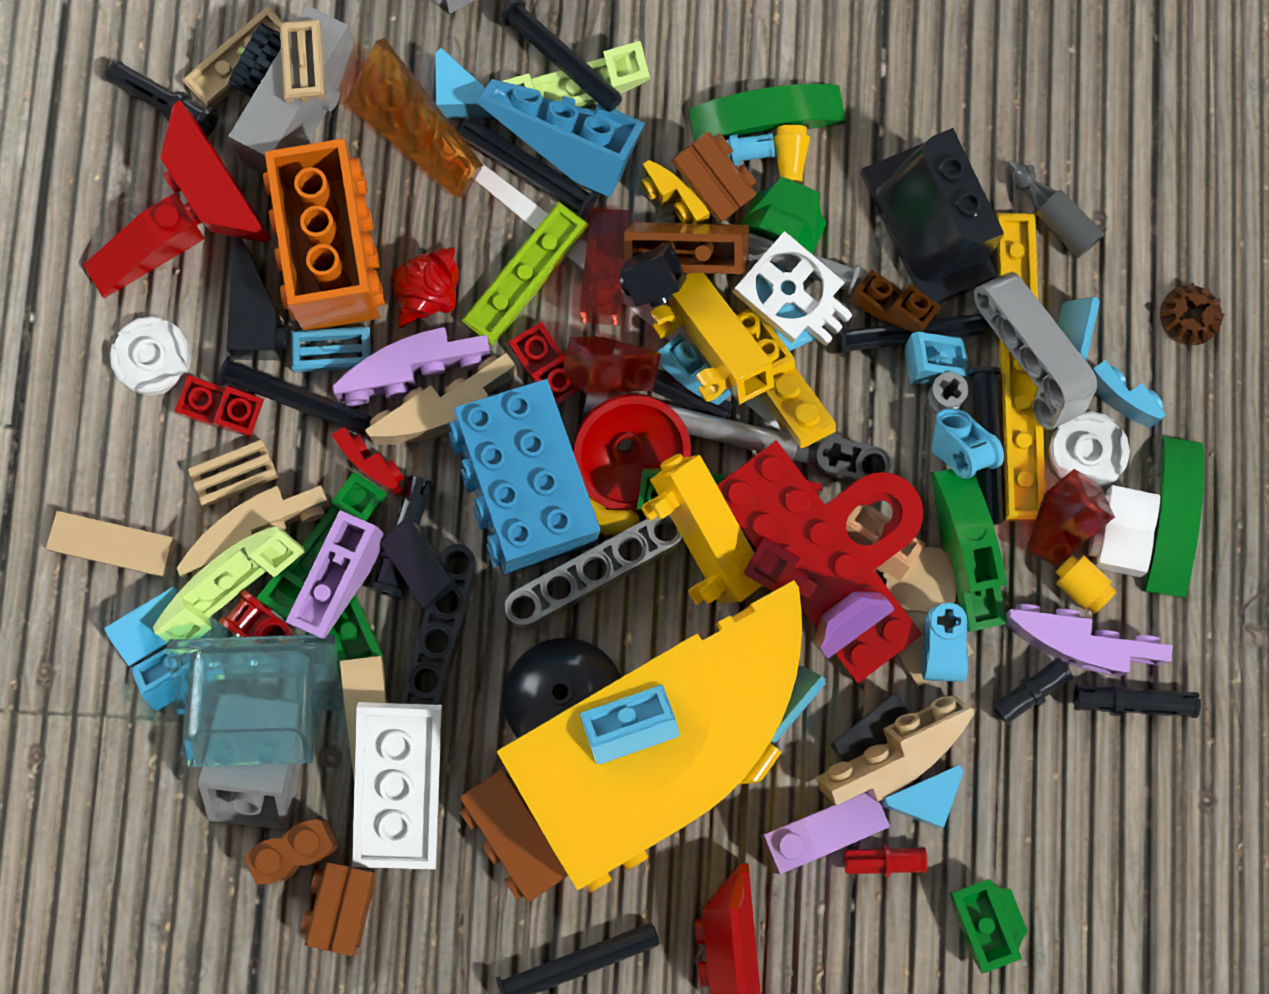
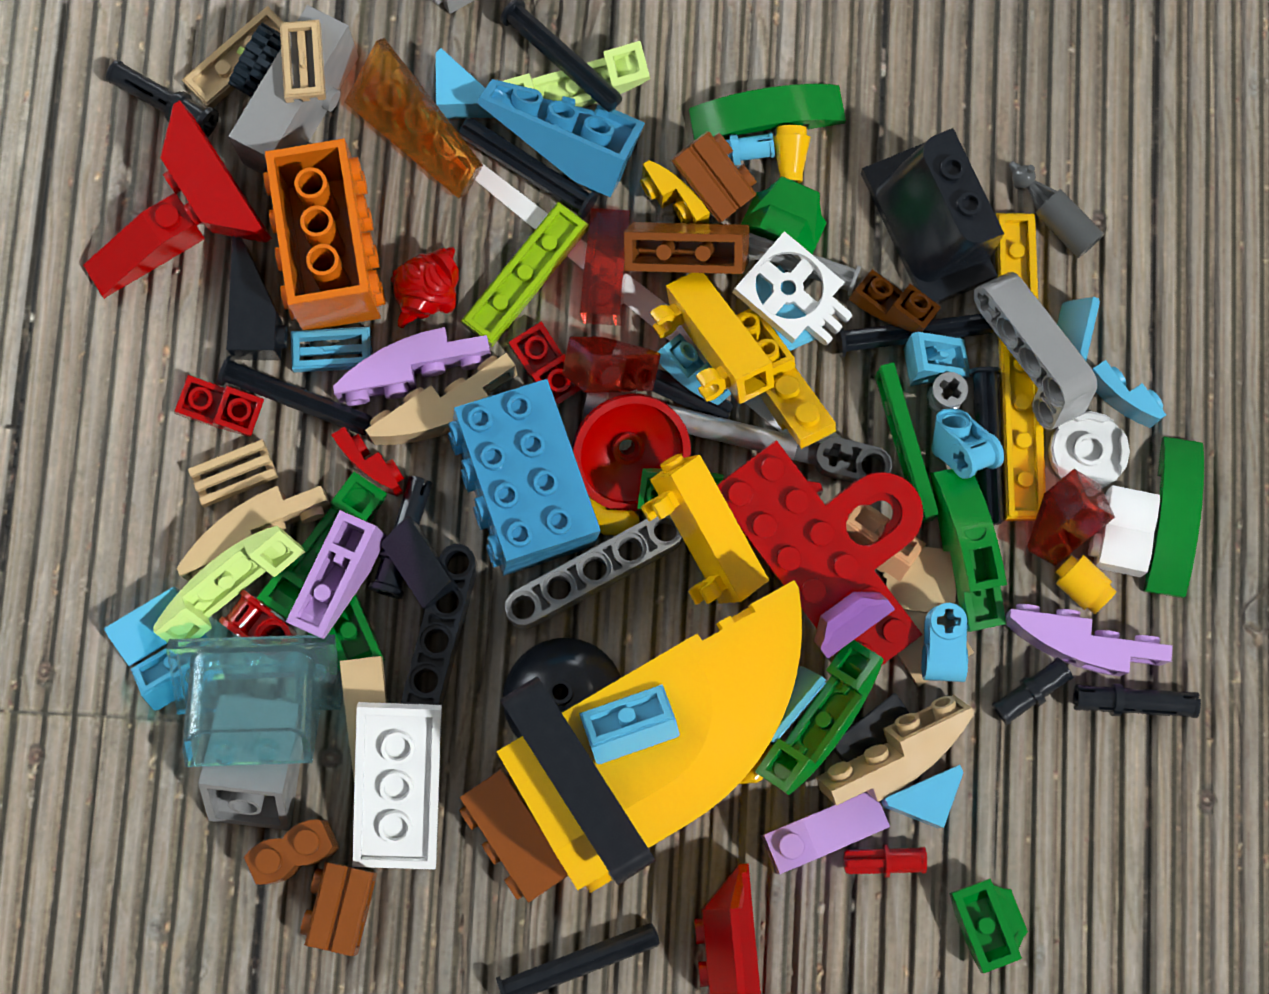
tan tile [46,511,176,578] -> none
white tile [110,316,191,396] -> none
black brick [619,242,687,307] -> none
dark red plate [743,537,819,599] -> none
reddish brown gear [1160,282,1225,345] -> none
none -> black beam [500,676,656,885]
none -> green slope [755,640,884,795]
none -> green tile [874,362,939,524]

